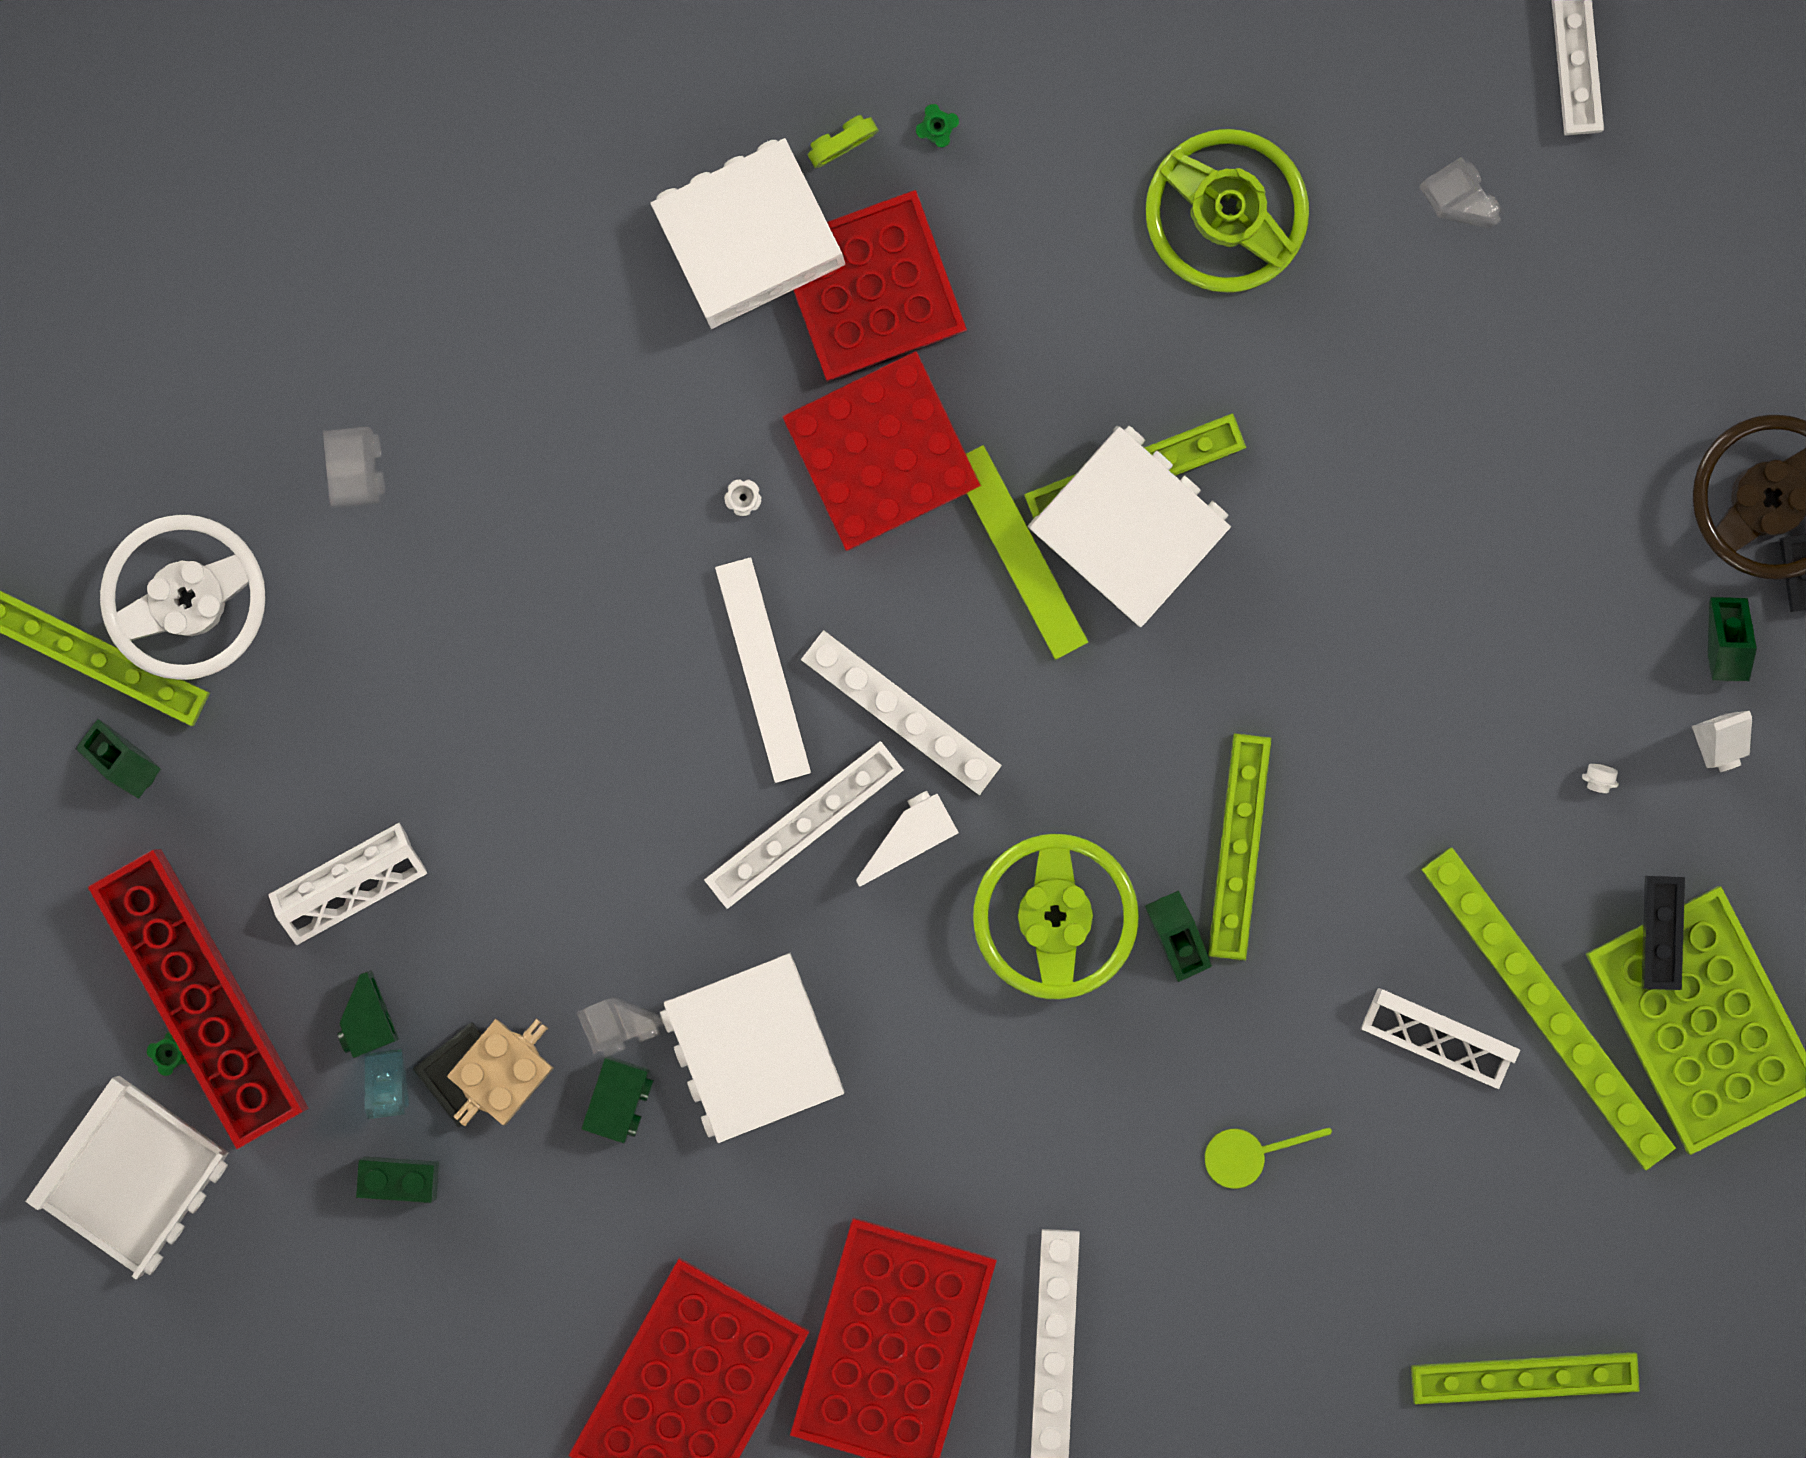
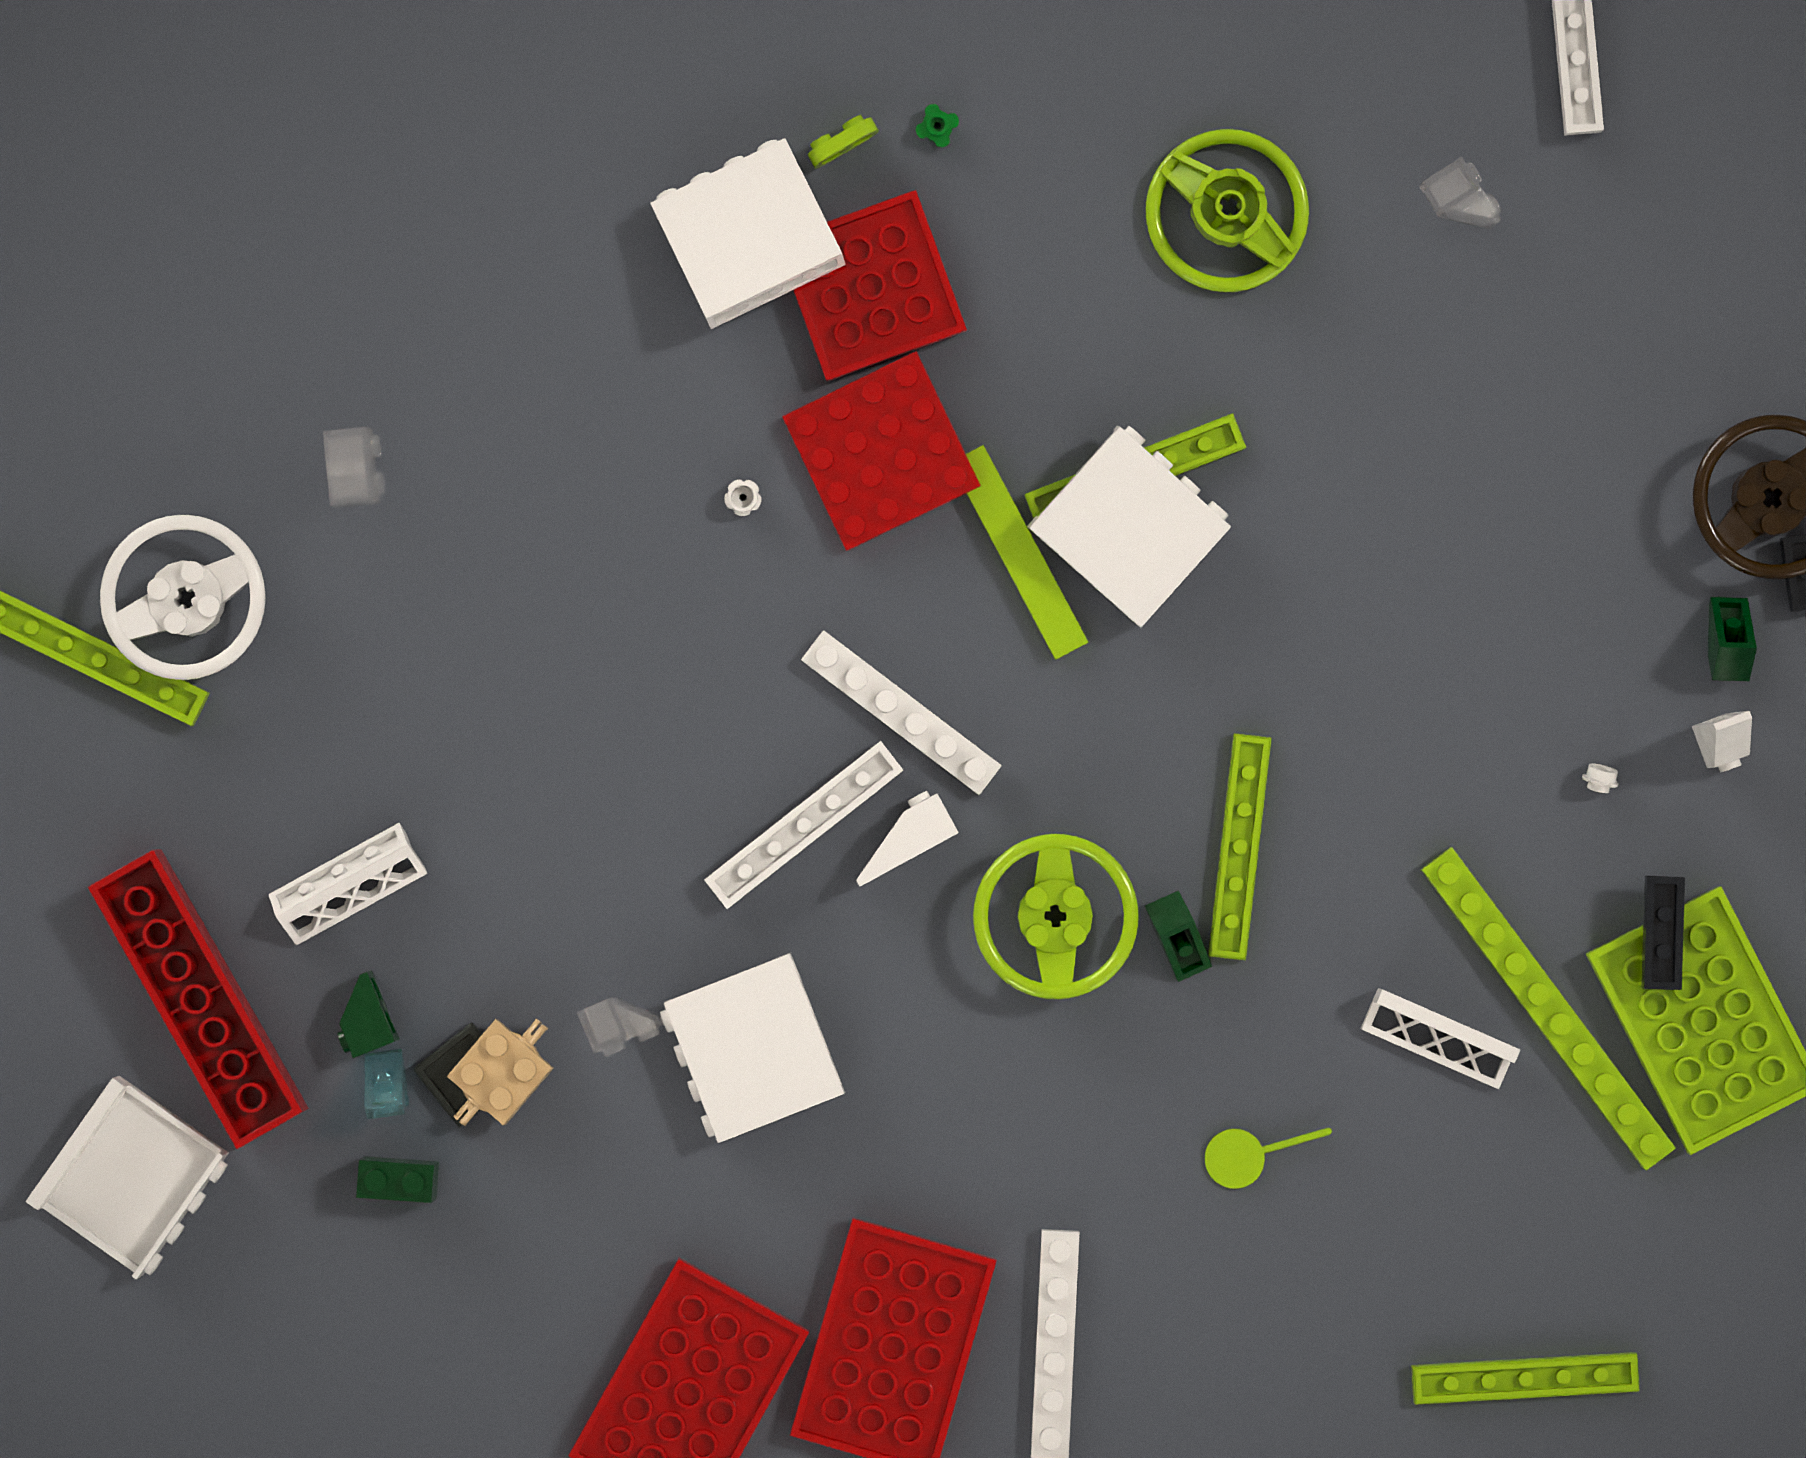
dark green slope [75,719,161,799] -> none
green plate [147,1032,188,1076] -> none
dark green brick [581,1056,654,1144] -> none
white tile [715,557,811,783] -> none

